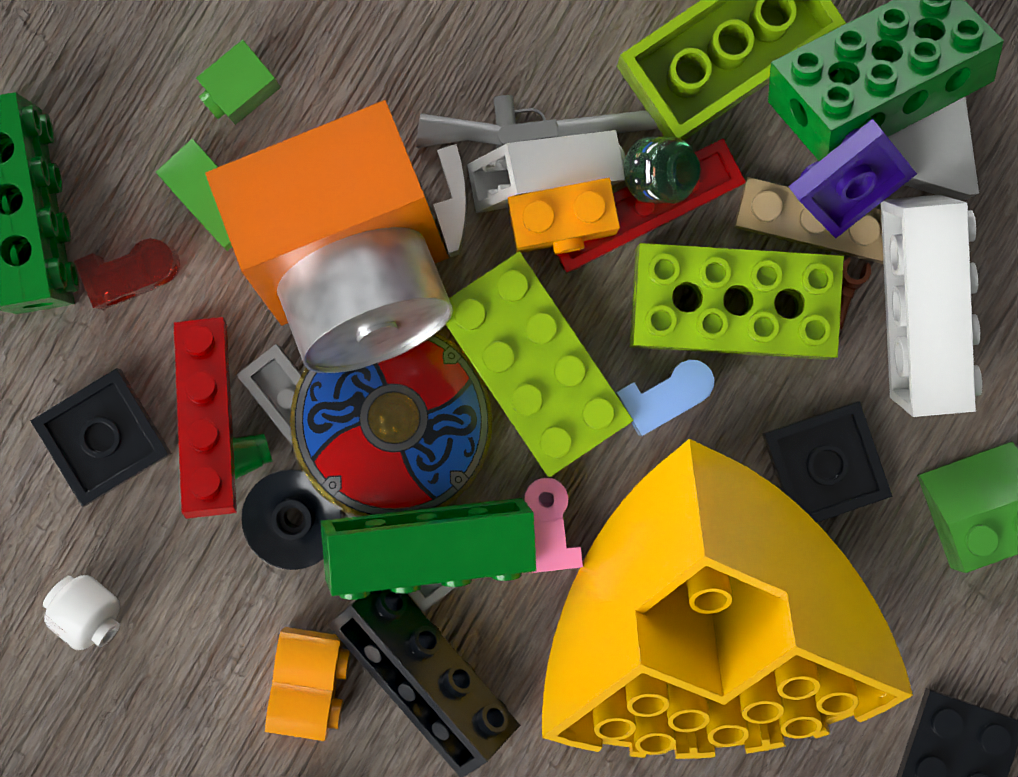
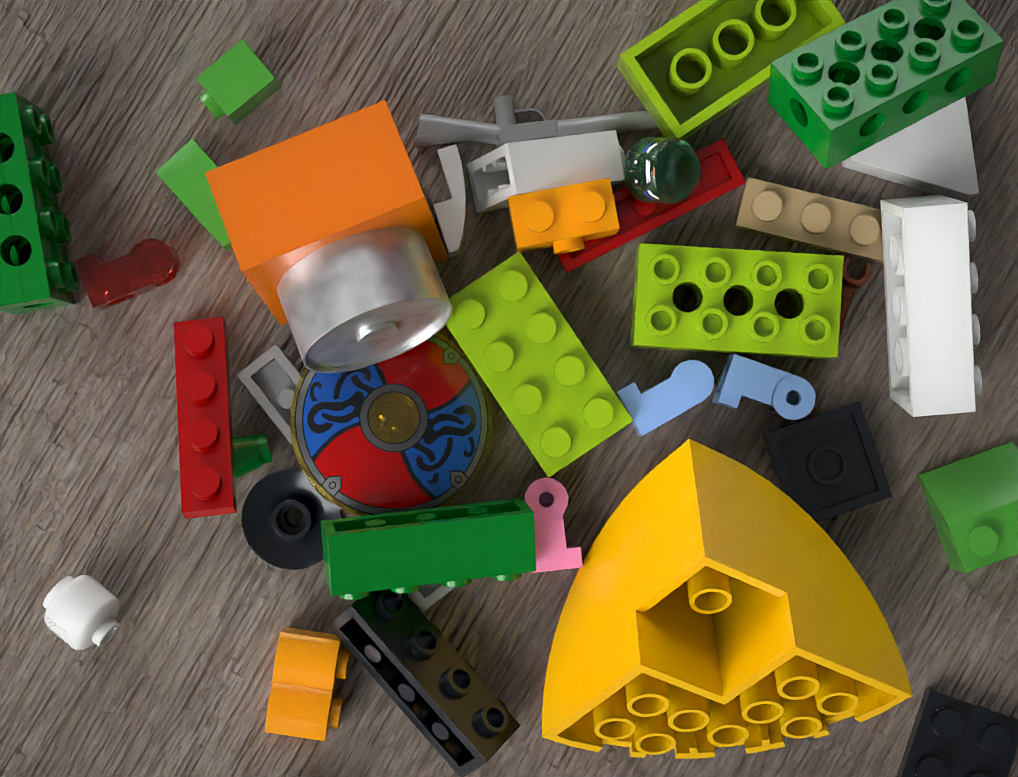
black plate [30,368,172,507] -> none
dark purple plate [788,119,917,239] -> none
none -> light blue leg [712,354,816,420]

